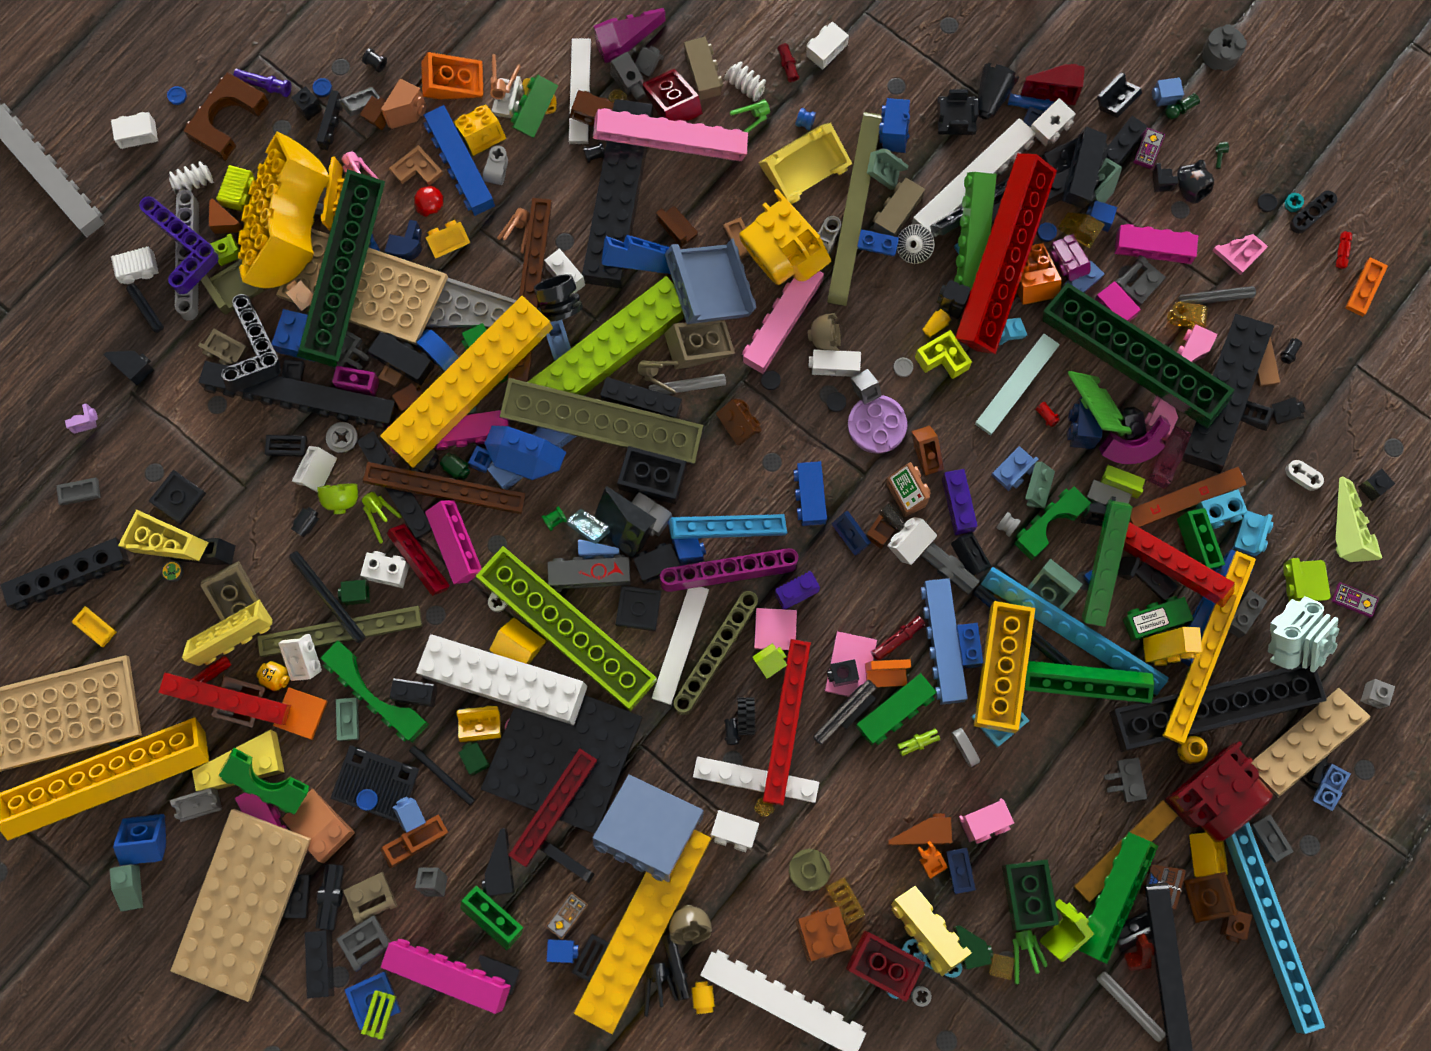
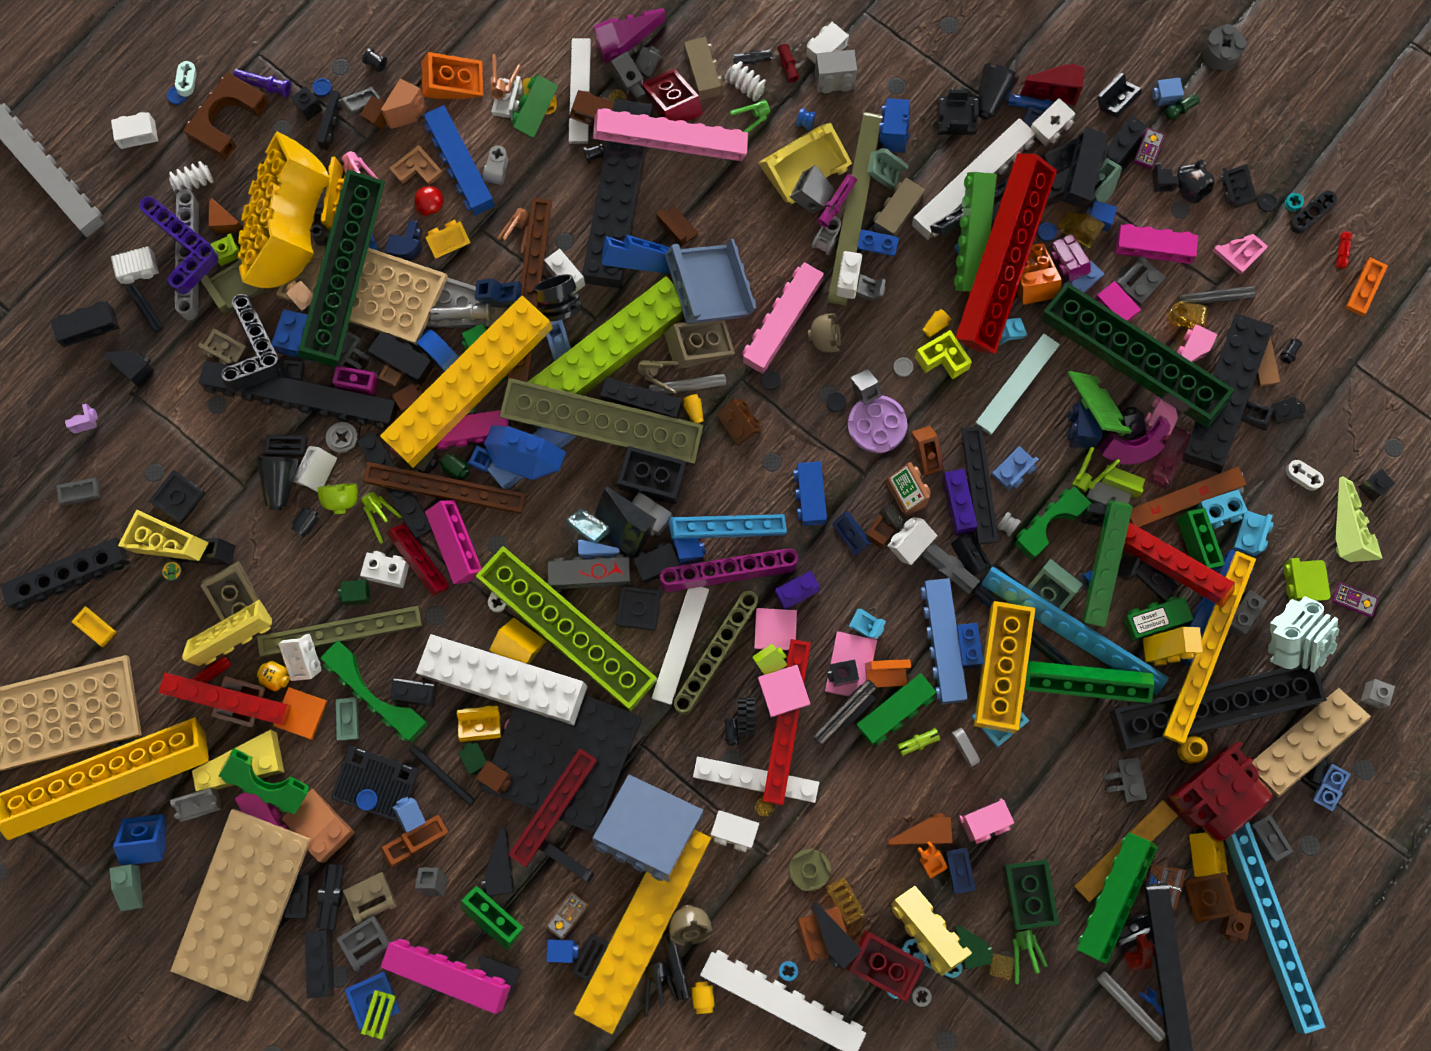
neon yellow brick [217,165,256,212] -> none
black axle [289,551,366,643] -> none
yellow bracket [453,105,507,156] -> none
green bush [541,506,567,532] -> none
medium nougat tile [723,217,750,259] -> none
yellow brick [739,189,832,285] -> none
white brick [808,350,861,377] -> none
dark red pin [871,616,926,661] -> none
dish [897,225,935,264] -> none
black brick [936,280,971,319] -> none
sand green bracket [1025,462,1055,508] -> none
red pin [1035,402,1060,427] -> none
lime bracket [1040,899,1094,962] -> none
dark green hand [1215,142,1229,169] -> none
none -> black brick [50,301,120,347]
none -> light aqua beam [175,61,197,97]
none -> black cone [257,457,298,510]
none -> black pin [310,225,329,246]
none -> light grey pin [430,303,492,321]
none -> dark blue brick [475,278,522,308]
none -> reddish brown brick [476,761,512,794]
none -> yellow cone [682,394,704,424]
none -> black pin [733,49,772,65]
none -> bright pink tile [758,665,810,717]
none -> dark azure bush [779,961,798,981]
none -> dark grey torso [790,165,835,213]
none -> black slope [810,902,862,969]
none -> light grey brick [815,50,857,93]
none -> magenta pin [817,174,857,227]
none -> white brick [836,251,862,299]
none -> medium azure bracket [849,609,886,639]
none -> dark grey bracket [856,274,886,302]
none -> black plate [961,426,999,545]
none -> lime plant [1072,447,1120,492]
none -> blue hand [1139,986,1162,1016]
none -> black bracket [1220,164,1258,208]

